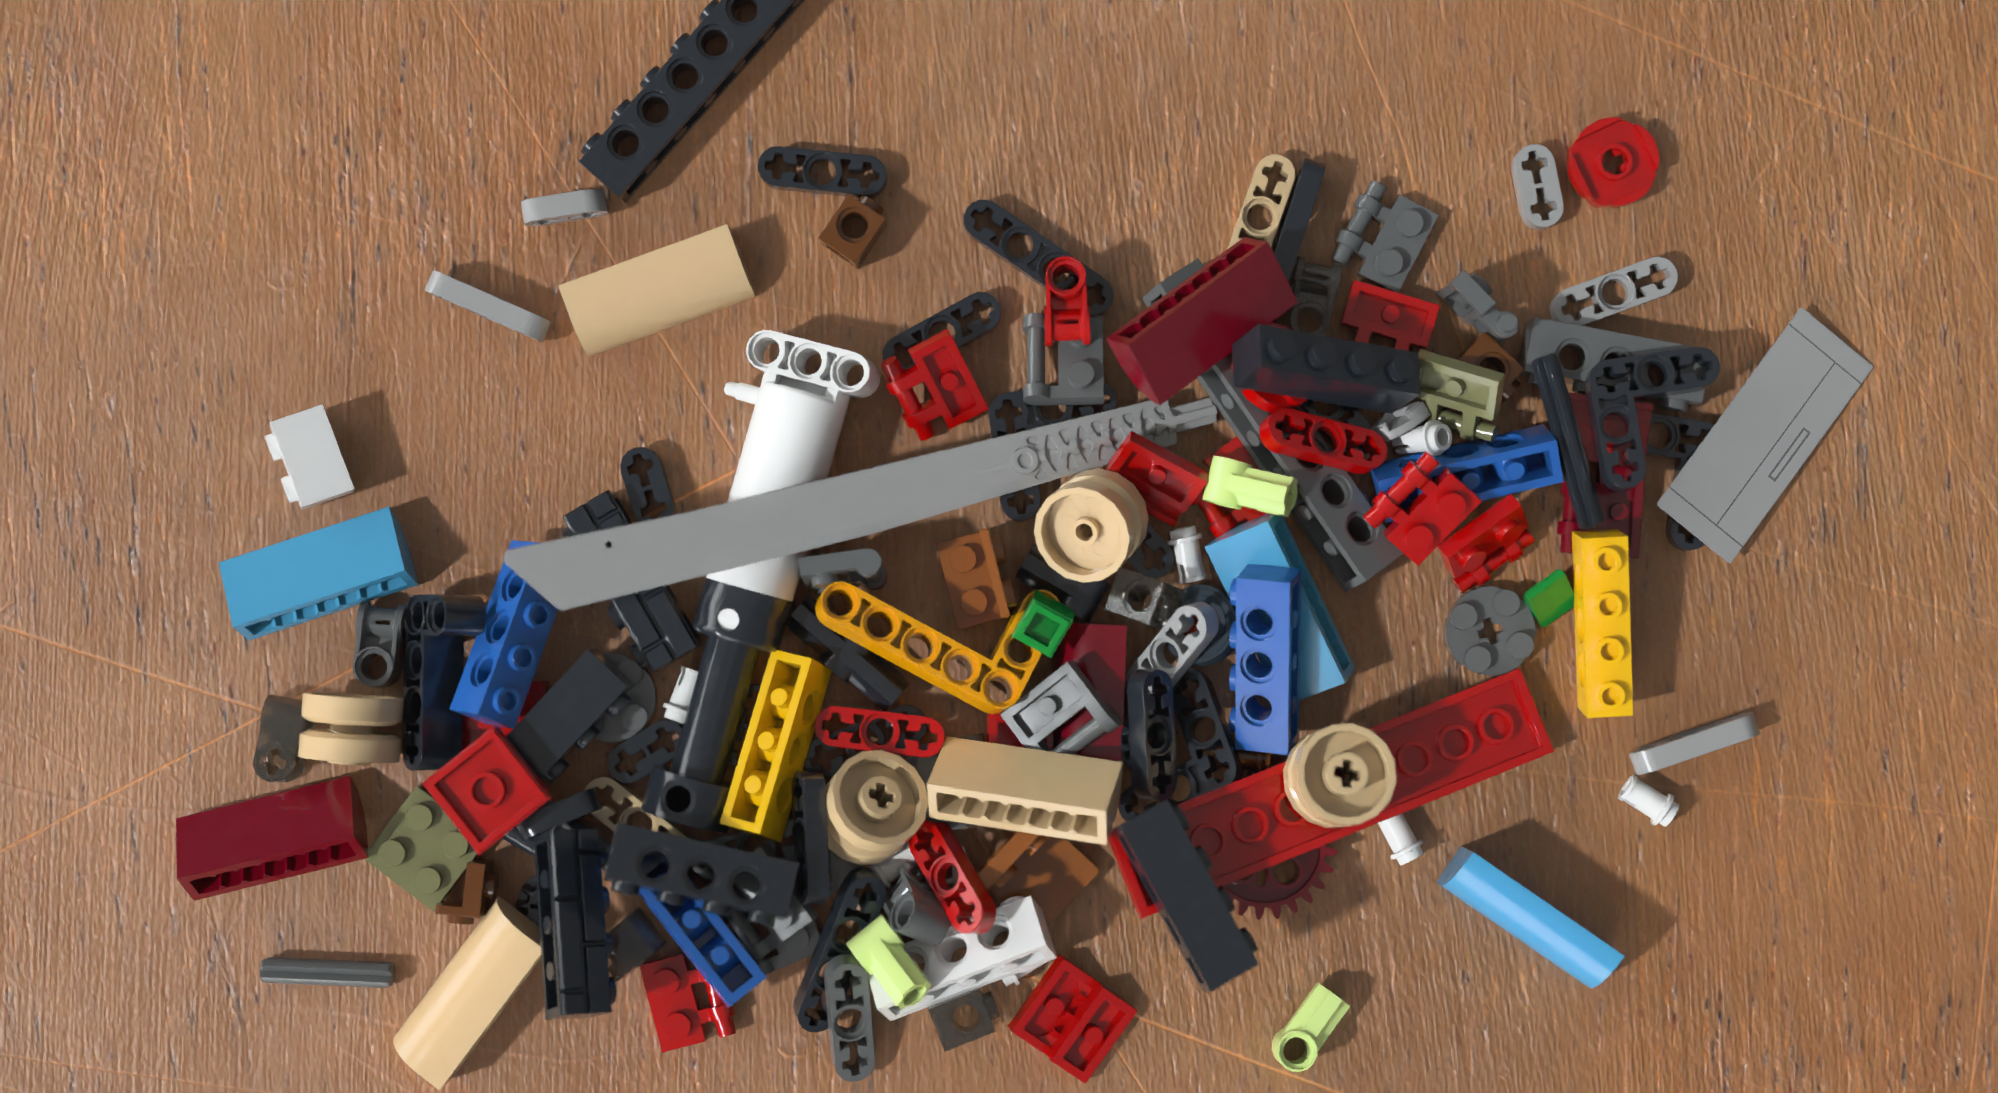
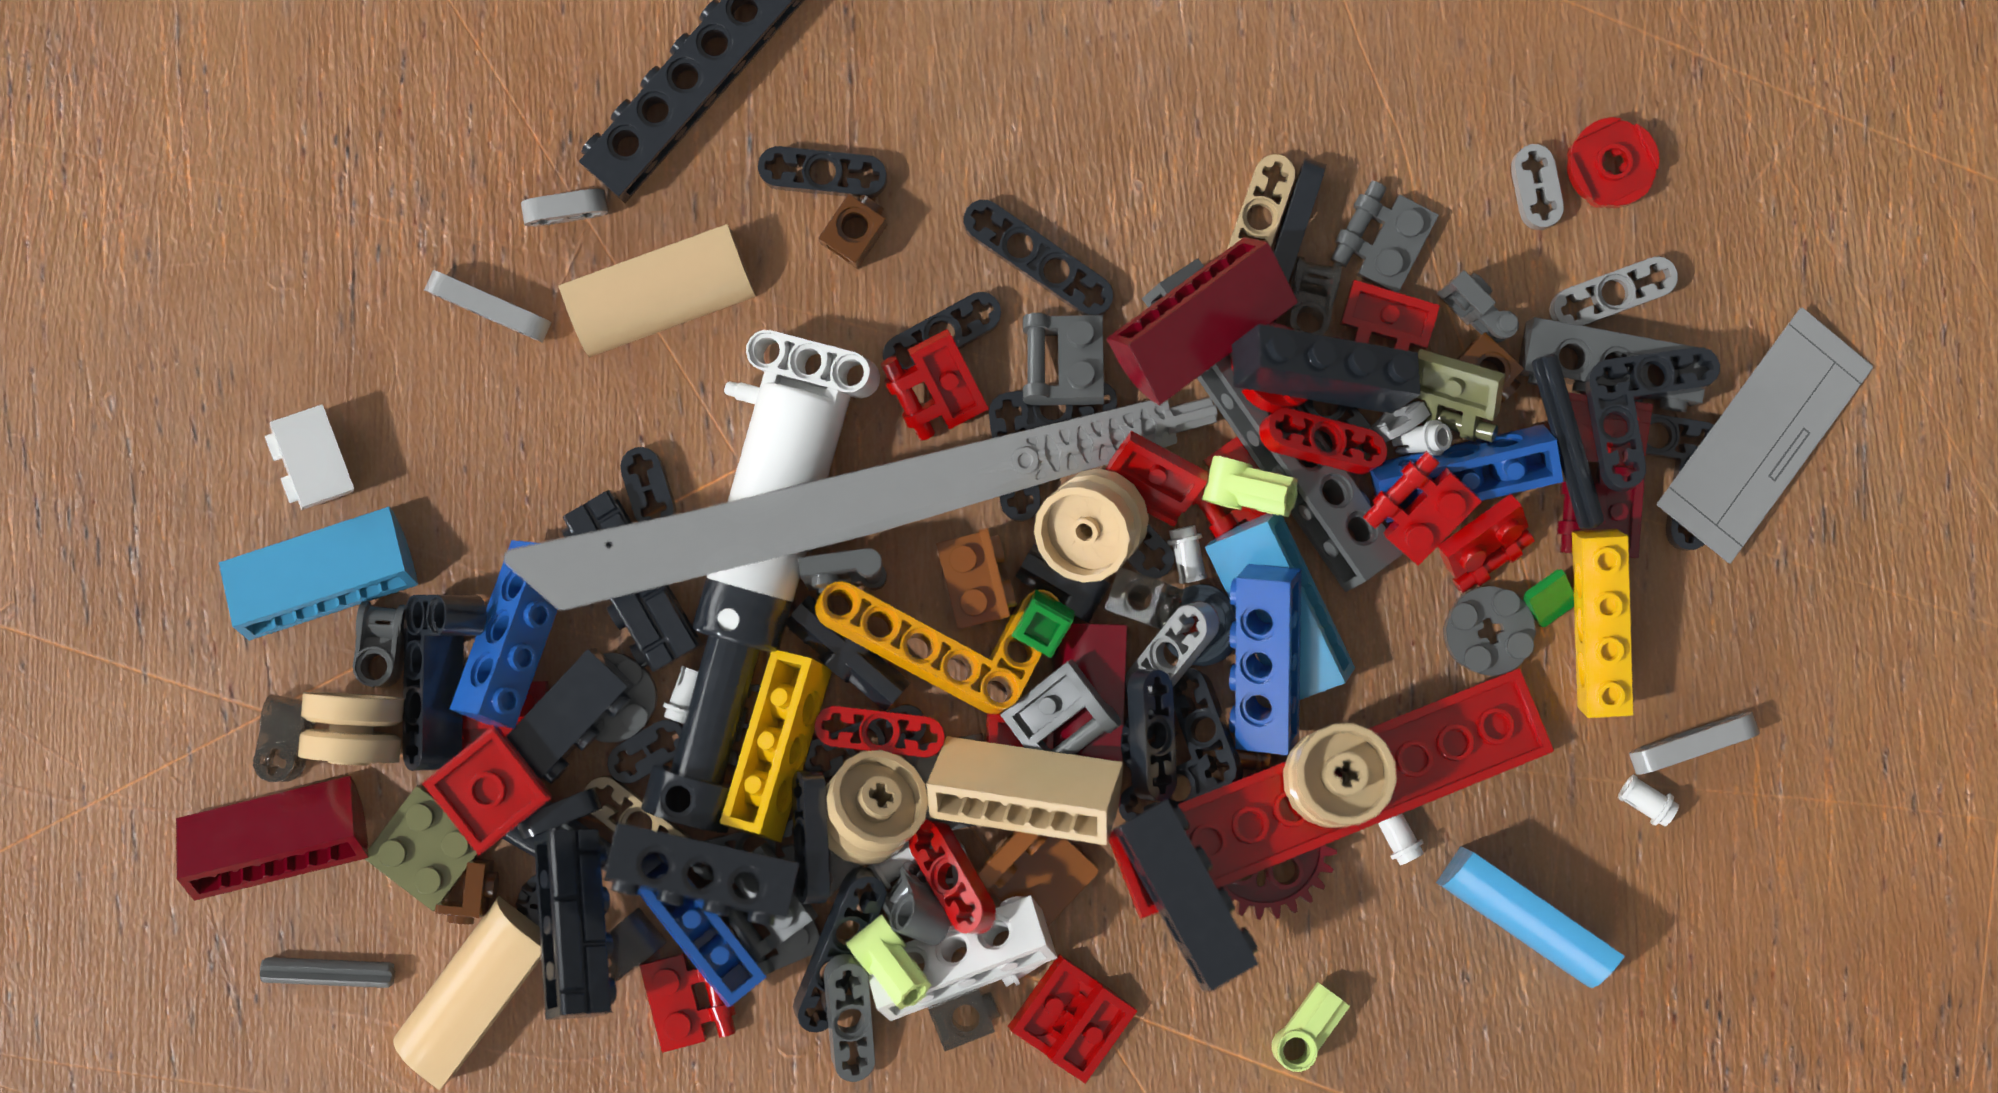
red piece [1044,256,1091,346] -> none

